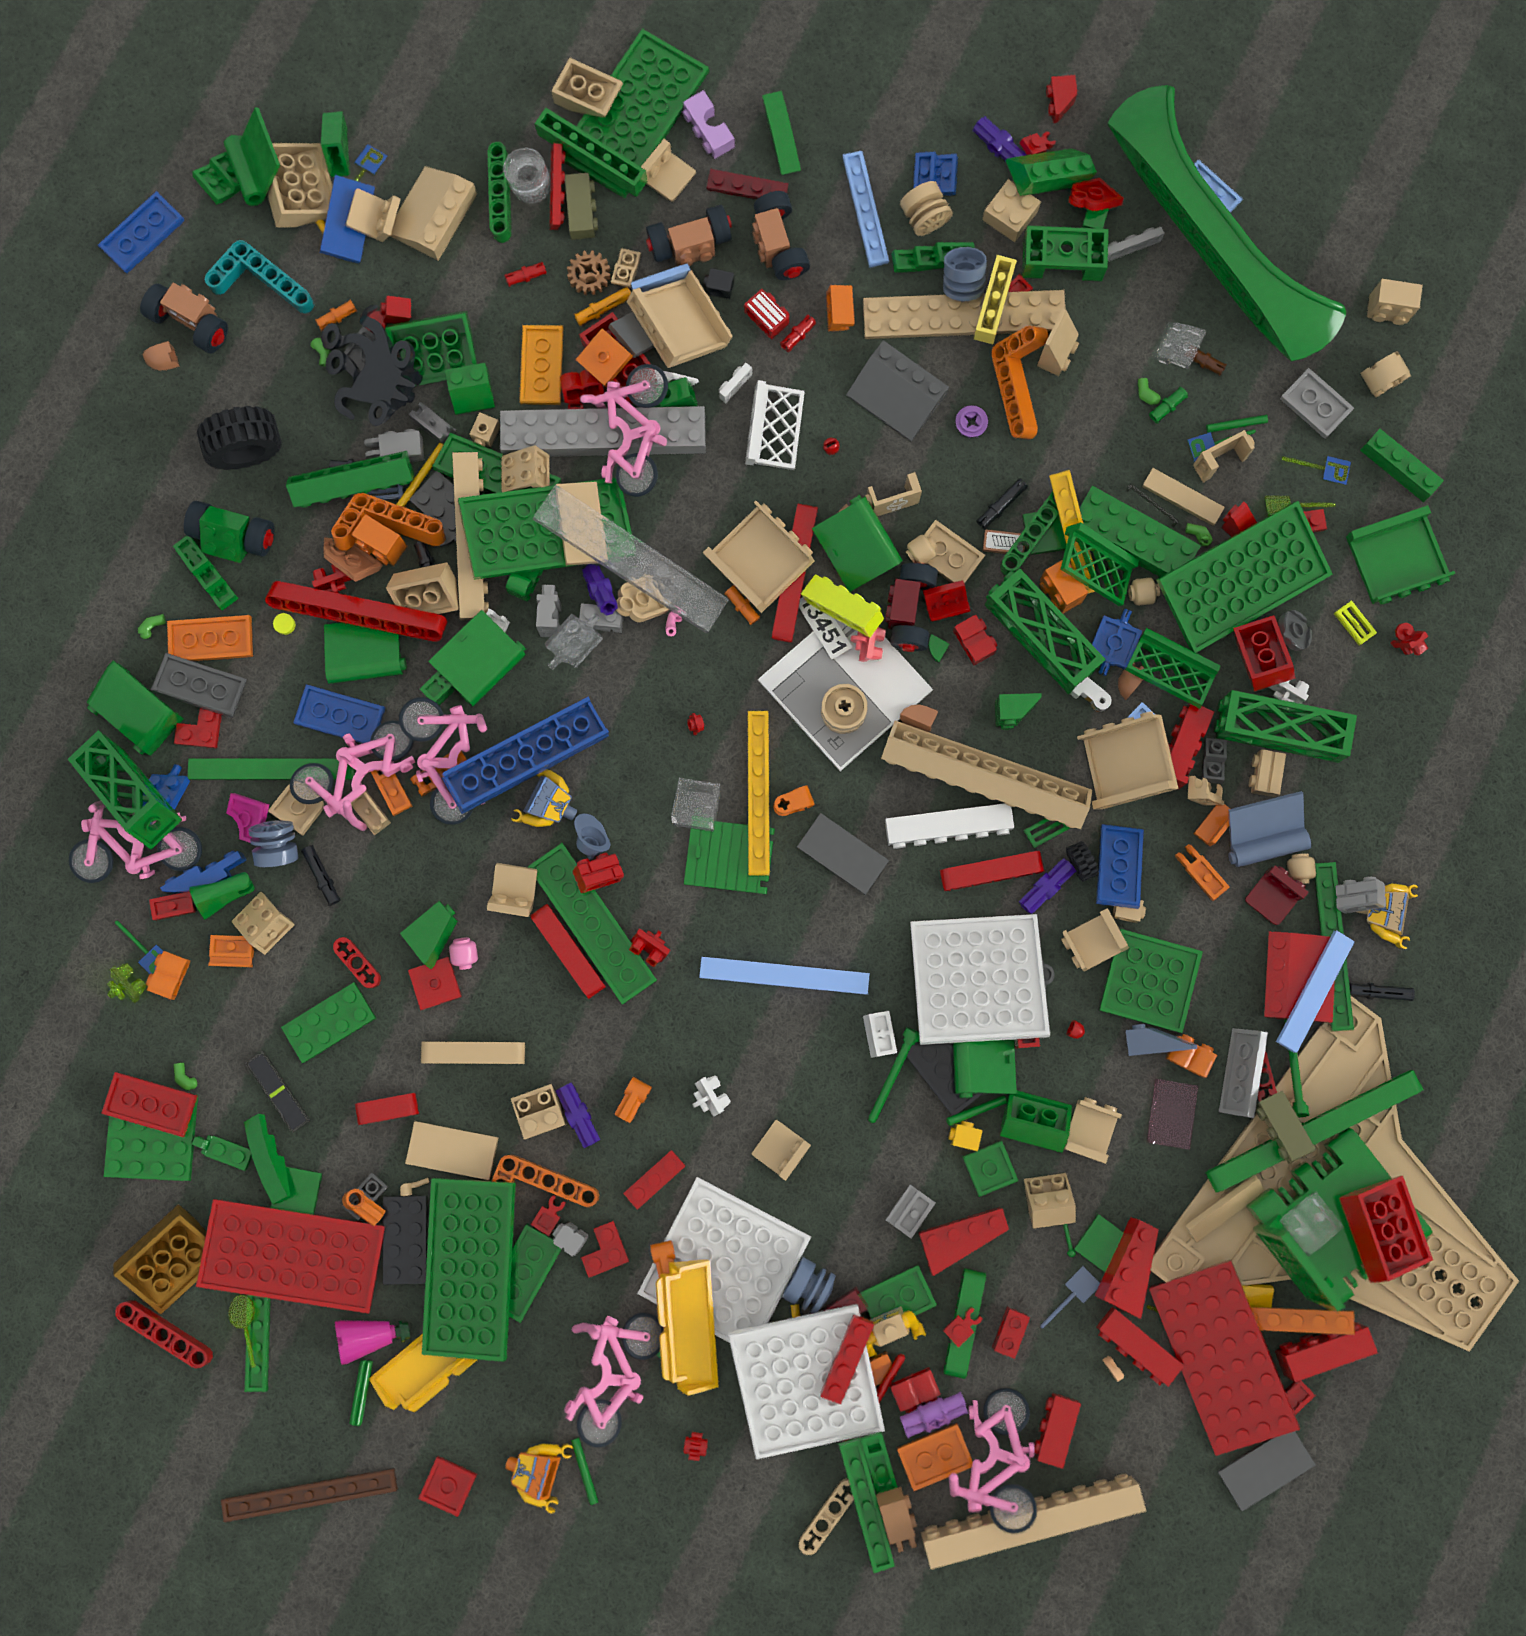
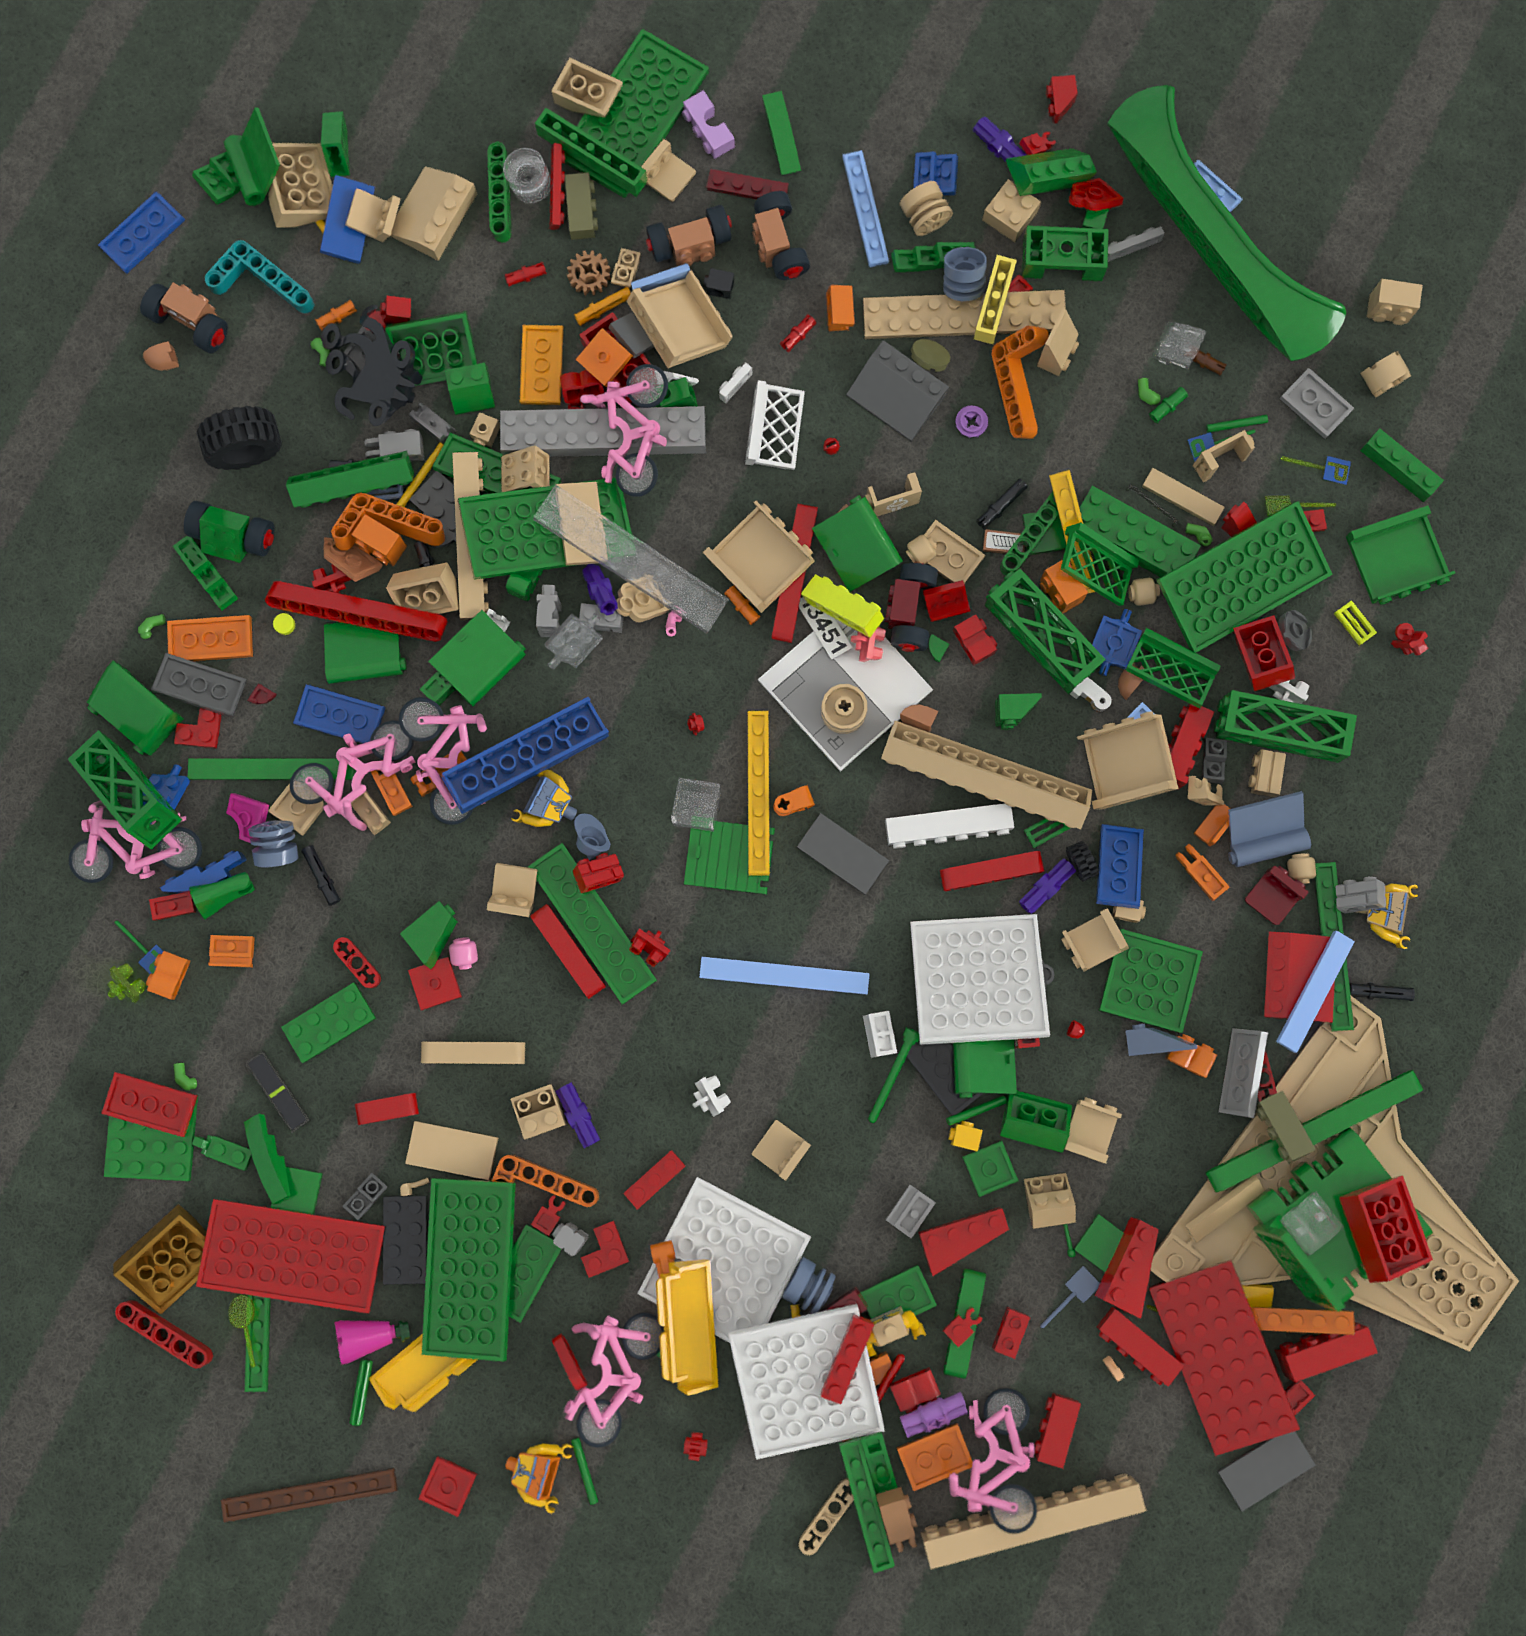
tan bracket [232,892,295,955] -> none
orange piece [342,1189,385,1227] -> none
piece [354,145,388,182] -> none
orange piece [615,1077,652,1123] -> none
brick [744,289,789,340] -> none
clear pink piece [1147,1079,1198,1150] -> none
green piece [1285,1019,1310,1118] -> none
none -> dark red tile [247,683,277,704]
none -> red beam [552,1333,588,1391]
none -> olive tile [910,339,950,372]

